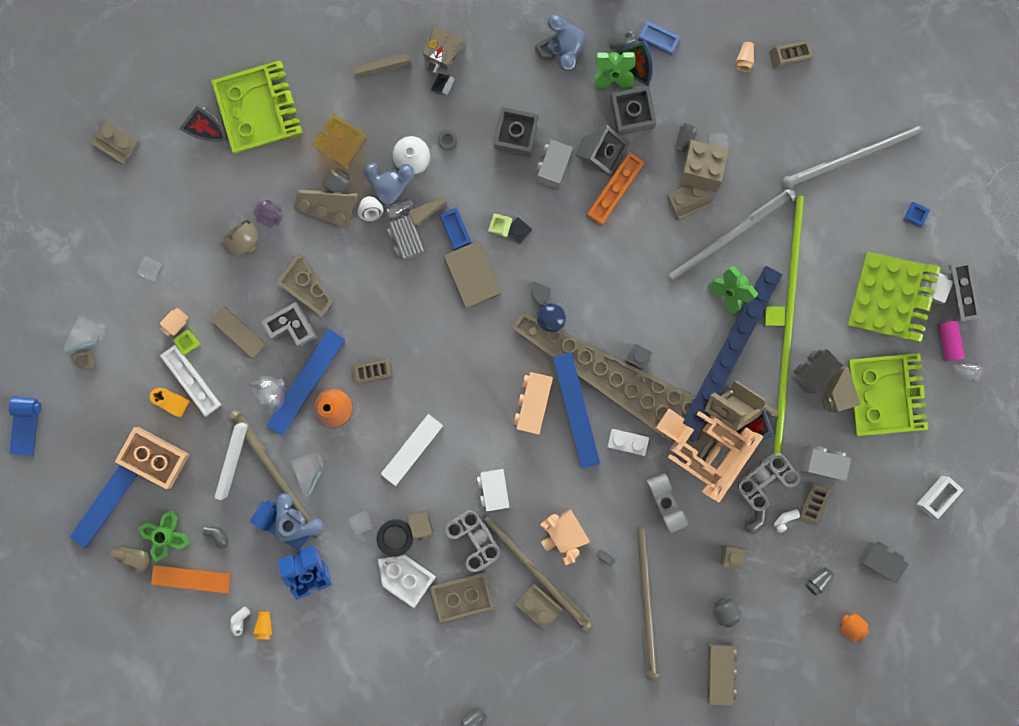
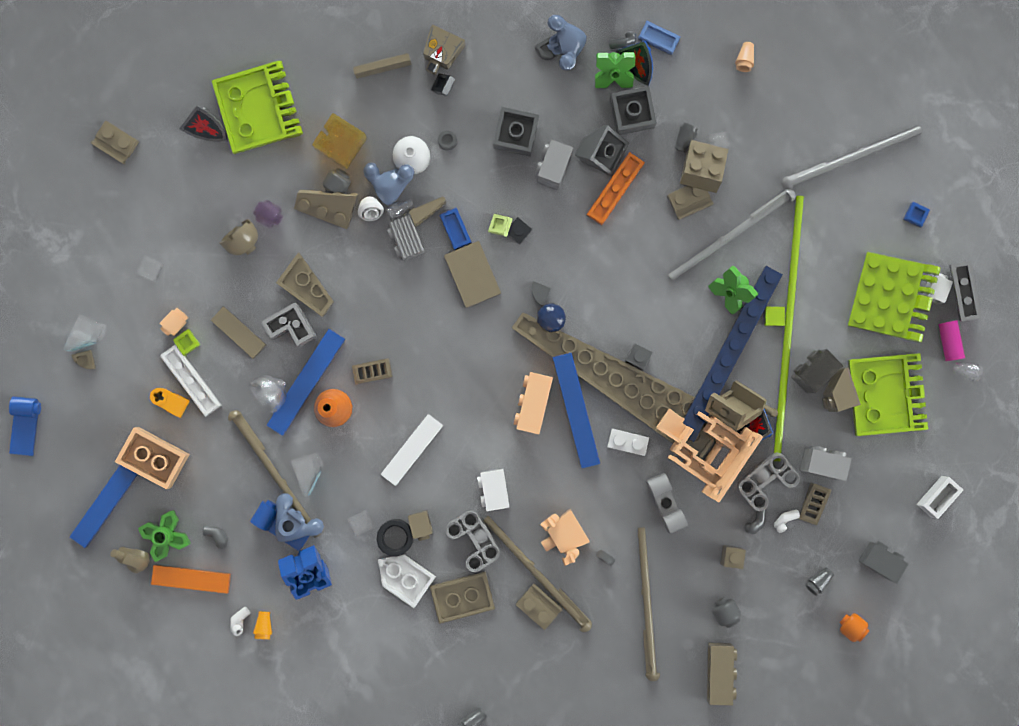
white tile [215,423,248,500] -> none
dark tan slope [769,40,814,69] -> none

